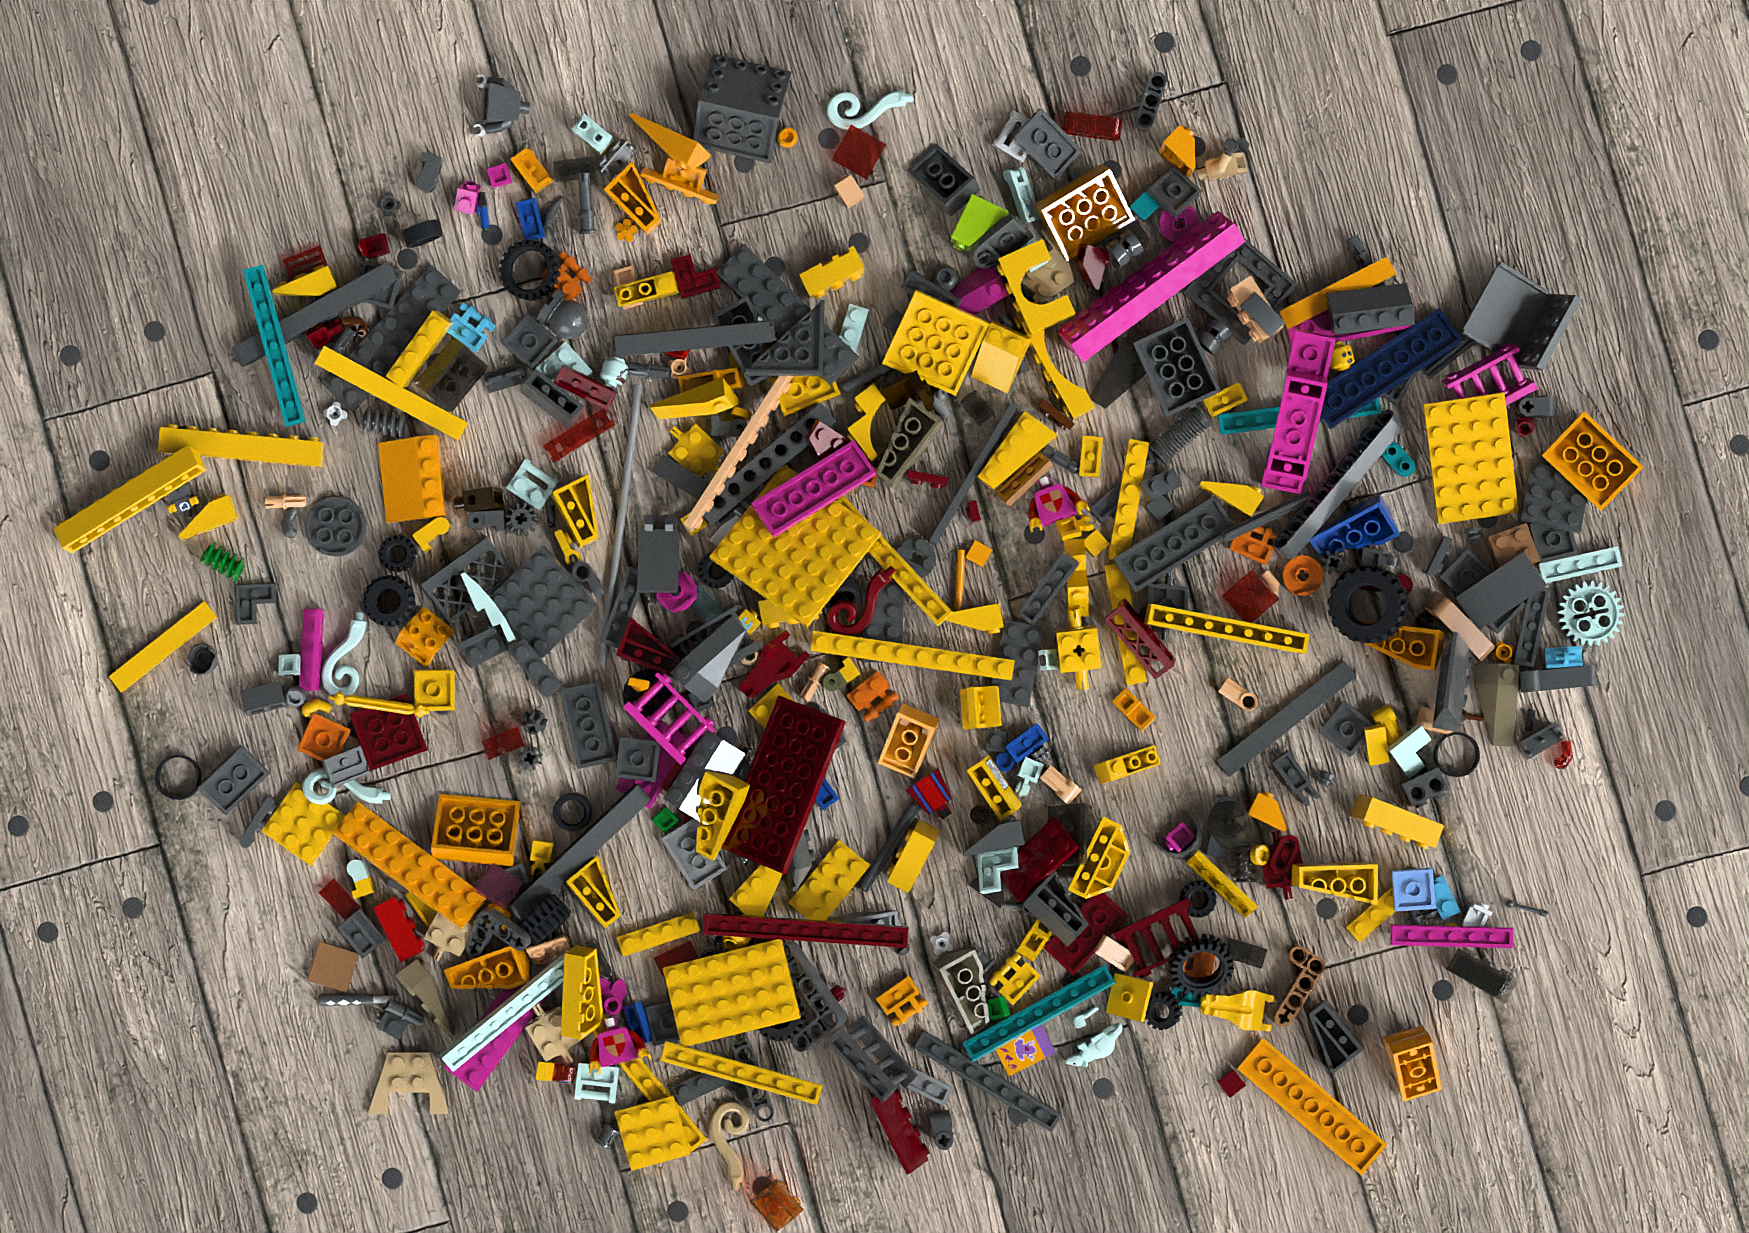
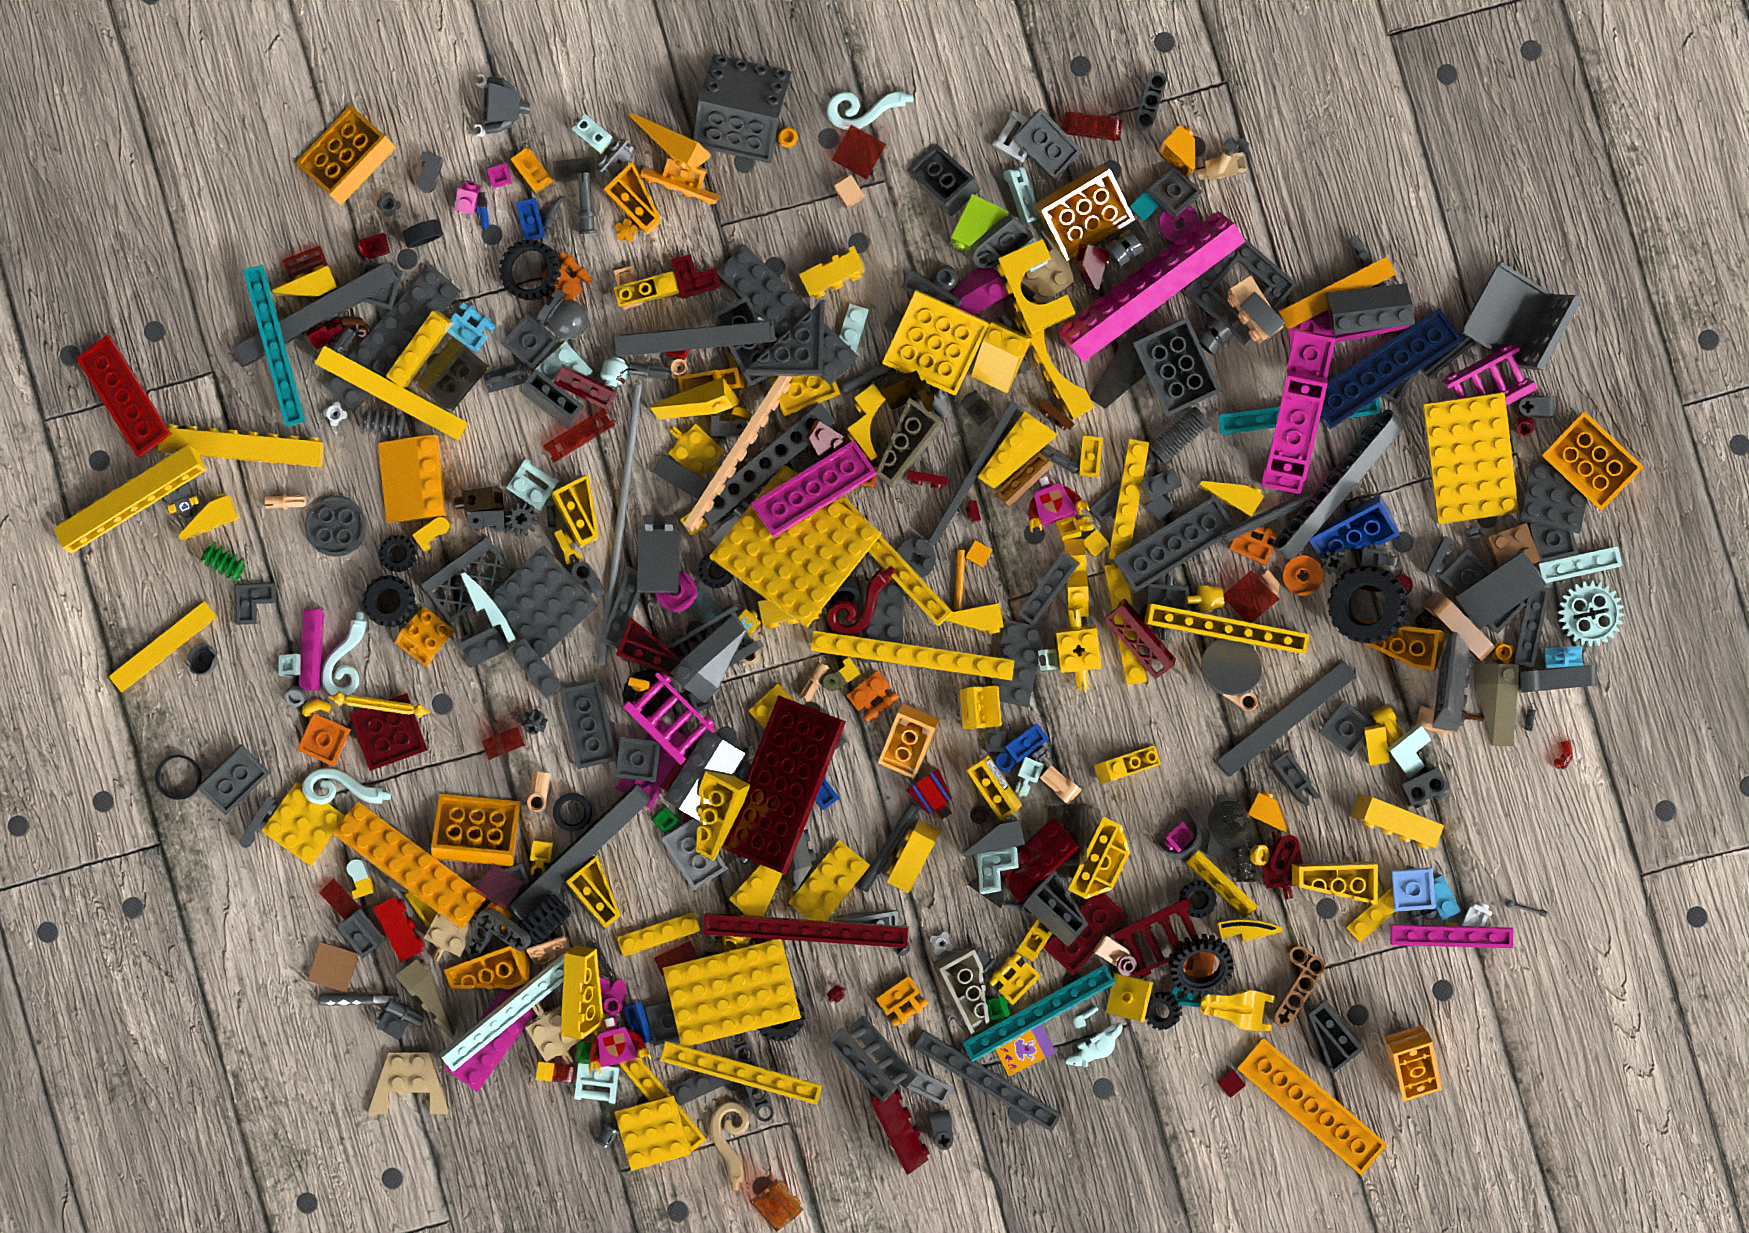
dark grey hinge [240,681,288,716] -> none
dark grey arm [281,507,298,539] -> none
plate [322,746,370,788] -> none
yellow plate [414,670,455,711] -> none
dark grey gear [518,746,543,771] -> none
dark red animal [739,630,810,699] -> none
dark grey beam [783,941,846,1052] -> none
light orange slope [1112,688,1156,732] -> none
yellow plate [1202,382,1248,418] -> none
clear smoke brick [1225,937,1268,969] -> none
dark grey plate [1316,770,1336,786] -> none
yellow head [1330,341,1355,372] -> none
teal plate [1381,441,1415,477] -> none
black tyre [1434,732,1480,777] -> none
clear smoke wedge [1447,948,1517,1004] -> none
dark grey hinge [1518,722,1564,760] -> none
none -> red plate [76,335,172,457]
none -> light orange slope [295,105,396,206]
none -> light nougat piece [527,771,551,813]
none -> green plate [575,1041,592,1064]
none -> plate [1117,955,1137,976]
none -> yellow piece [1185,585,1224,612]
none -> dark grey tile [1201,639,1262,696]
none -> yellow slope [1216,919,1283,942]

